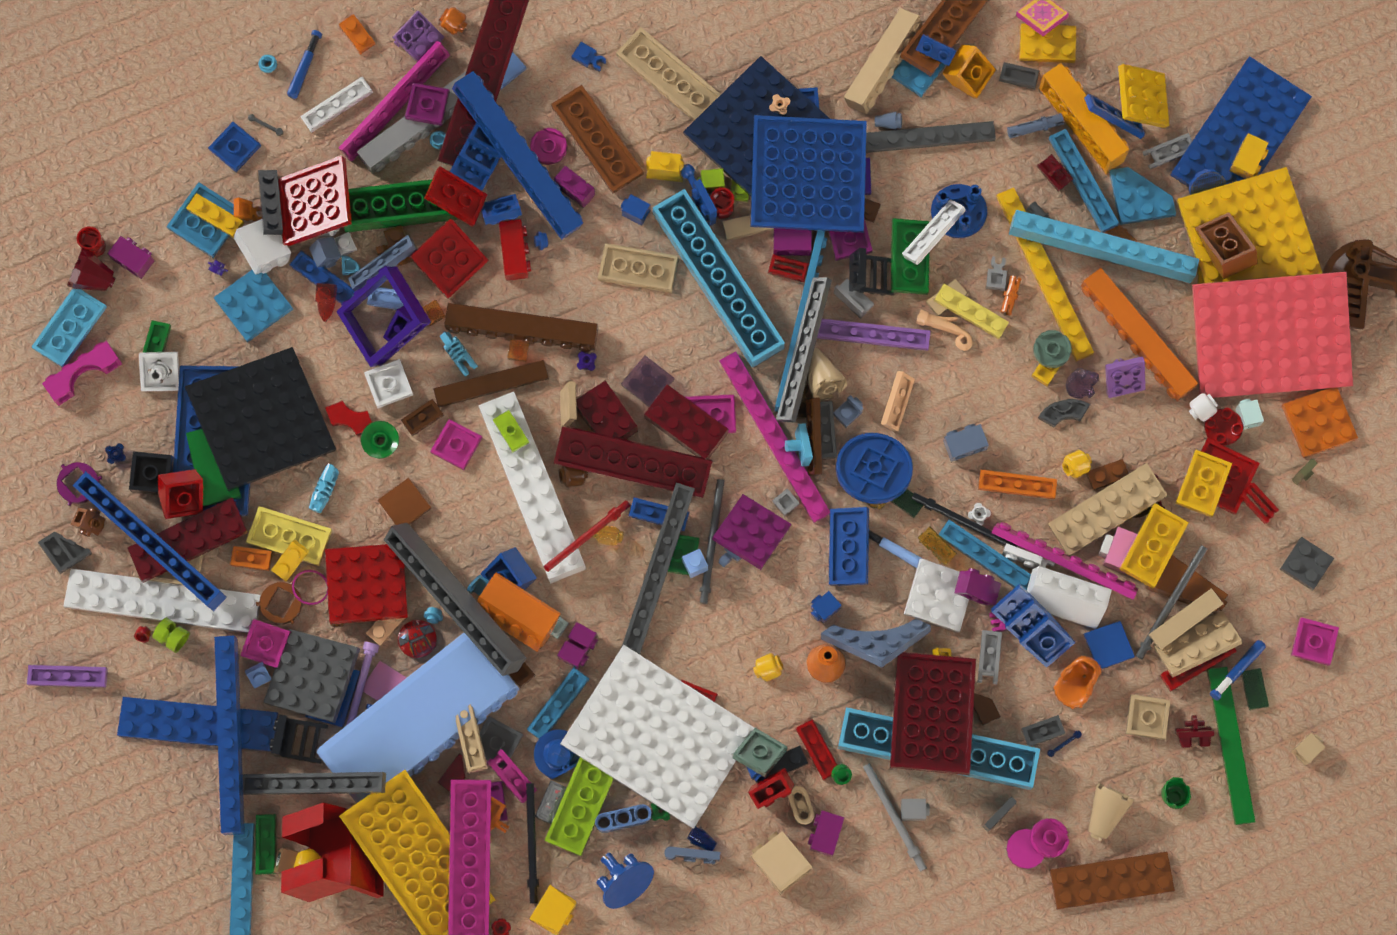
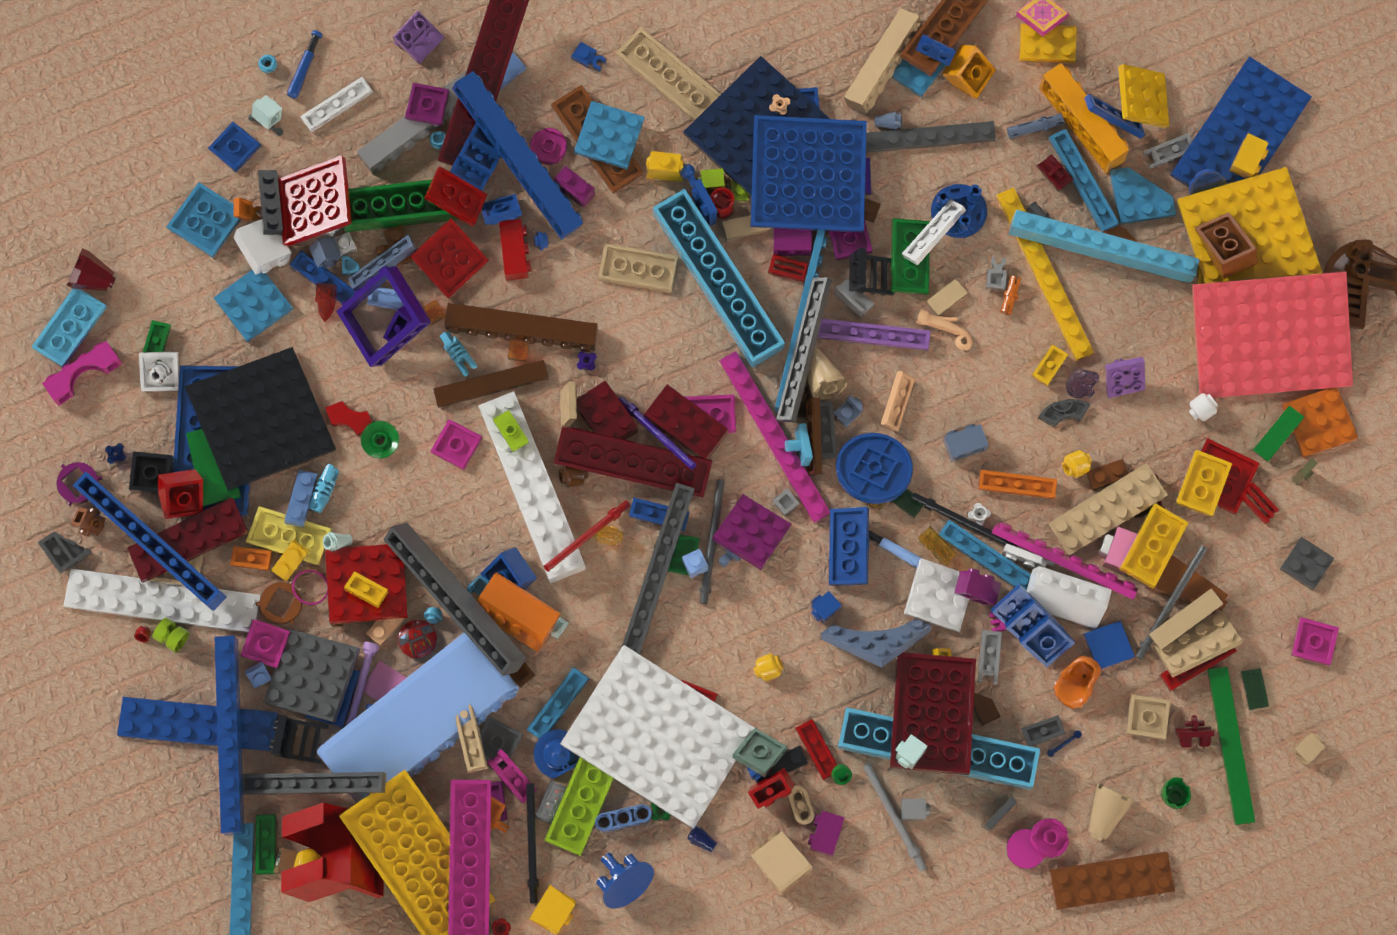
medium lavender plate [27,665,108,688] -> none
red wheel [76,226,106,258] -> none
magenta brick [107,236,155,279] -> none
yellow plate [186,193,244,238] -> none
dark purple plate [208,260,228,276] -> none
orange plate [339,14,375,55] -> none
dark pink plate [339,41,450,162] -> none
white plate [364,359,413,408] -> none
dark orange tile [378,477,432,525] -> none
reddish brown plate [401,399,444,437] -> none
dark red tile [437,753,465,792] -> none
orange head [439,7,467,35] -> none
magenta piece [557,622,599,670] -> none
blue brick [621,194,651,226] -> none
clear purple plate [621,355,675,407] -> none
sand blue plate [664,847,720,865] -> none
orange cone [807,644,846,683] -> none
light yellow plate [934,284,1009,339] -> none
dark grey tile [999,62,1040,90] -> none
sand green tile [1033,330,1072,368] -> none
orange brick [1081,268,1198,402] -> none
red dish [1204,408,1243,446] -> none
blue piece [1210,640,1266,701] -> none
light aqua brick [1236,399,1264,430] -> none
none -> light aqua brick [252,95,283,129]
none -> medium blue plate [284,470,318,528]
none -> light aqua cone [323,532,353,551]
none -> yellow plate [344,571,388,608]
none -> dark azure plate [574,101,645,170]
none -> dark purple bar [618,396,696,470]
none -> light aqua brick [896,735,927,769]
none -> green tile [1253,405,1305,462]

